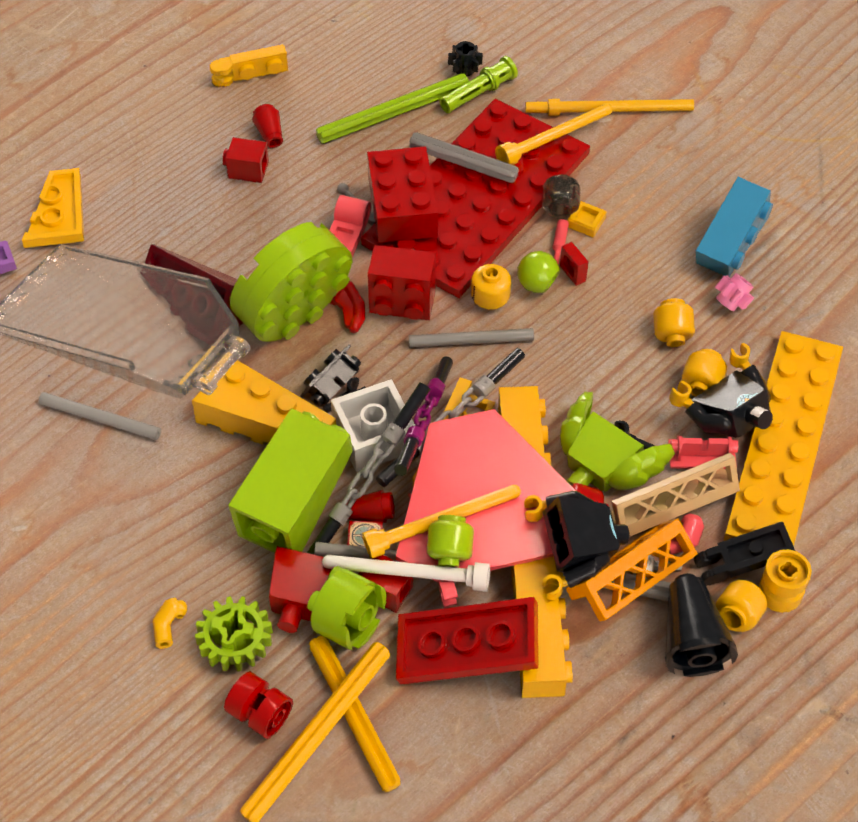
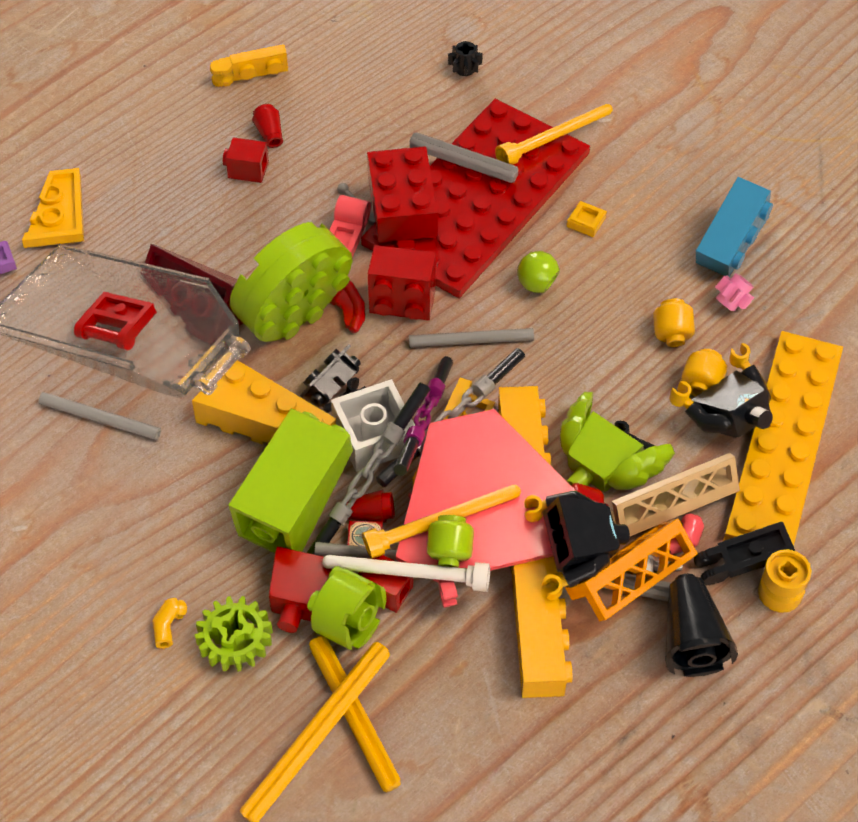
red wheel [224,671,293,739] -> none
lime axle [316,73,469,144] -> none
red plate [396,597,539,685] -> none
lime pin [439,56,518,114] -> none
yellow head [471,264,511,310] -> none
yellow bar [525,98,694,116] -> none
clear smoke head [542,174,581,219] -> none
coral piece [553,219,569,265] -> none
red tile [559,242,589,286] -> none
coral hinge [668,436,738,469] -> none
yellow head [716,580,767,632] -> none
none -> red plate [74,292,157,350]

